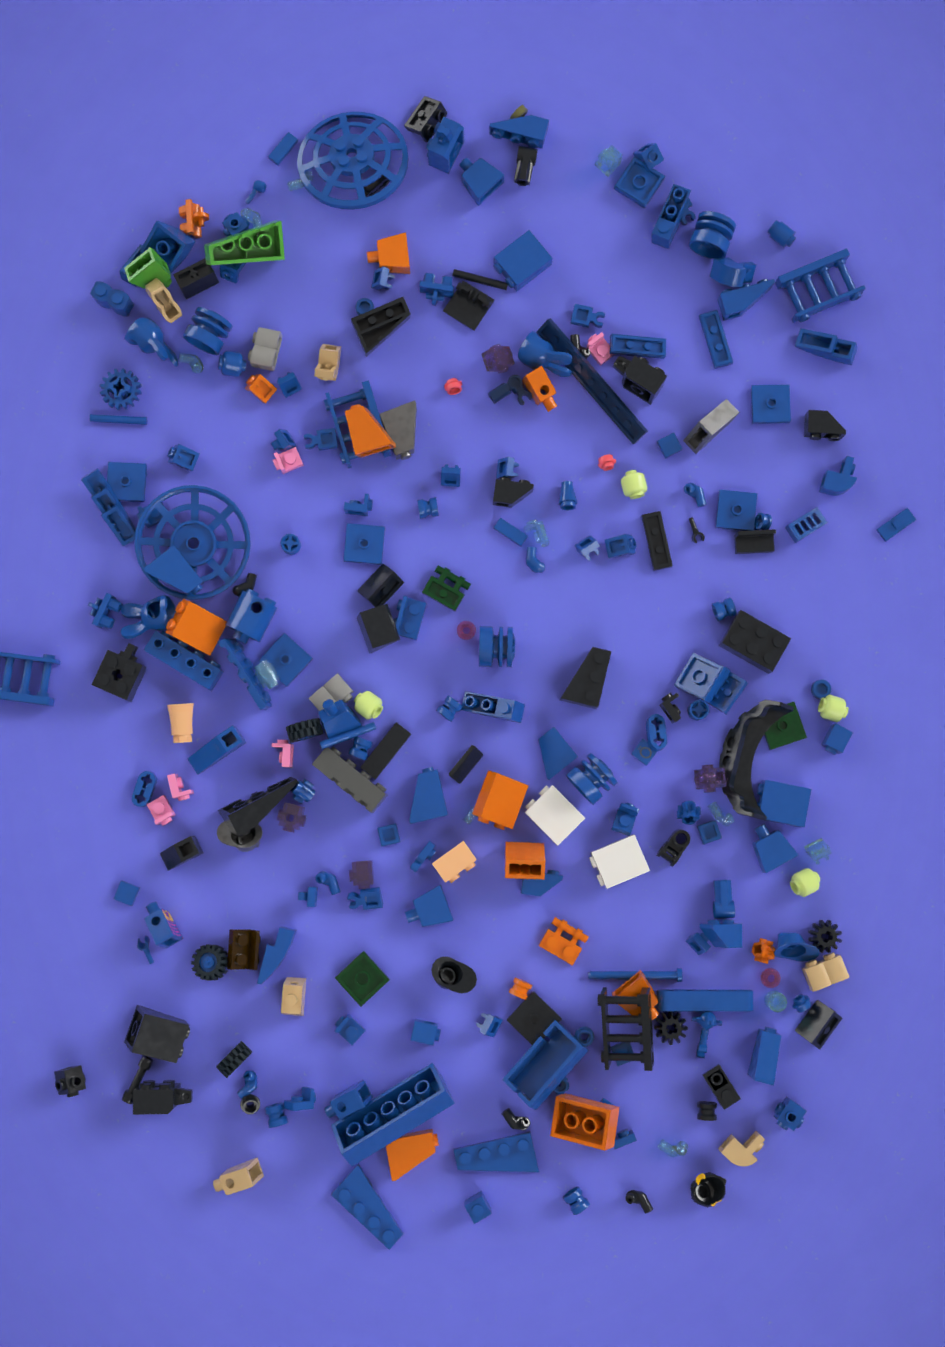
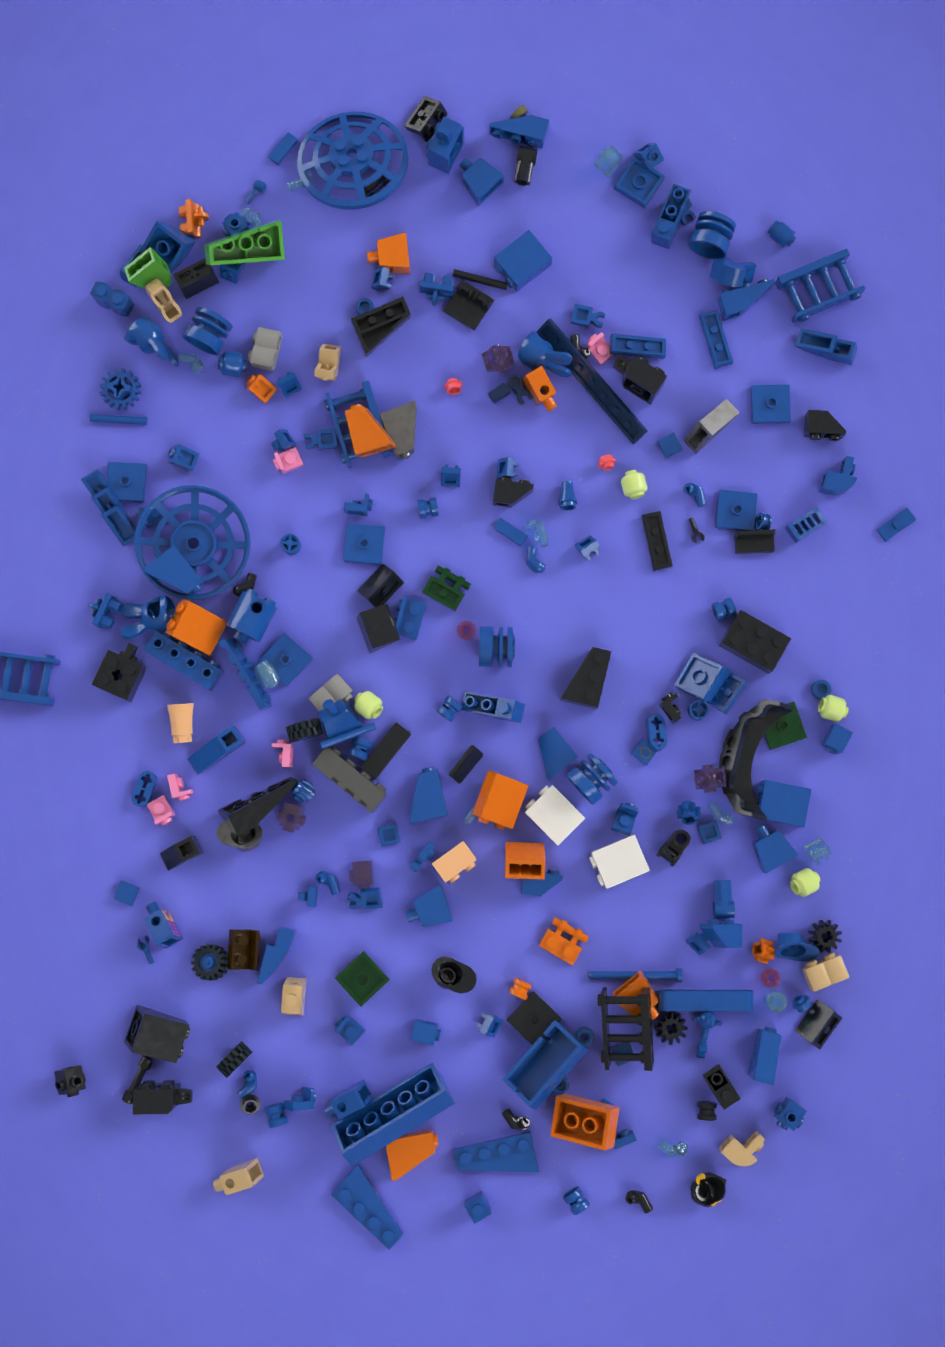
blue bracket [605,534,637,558] -> none

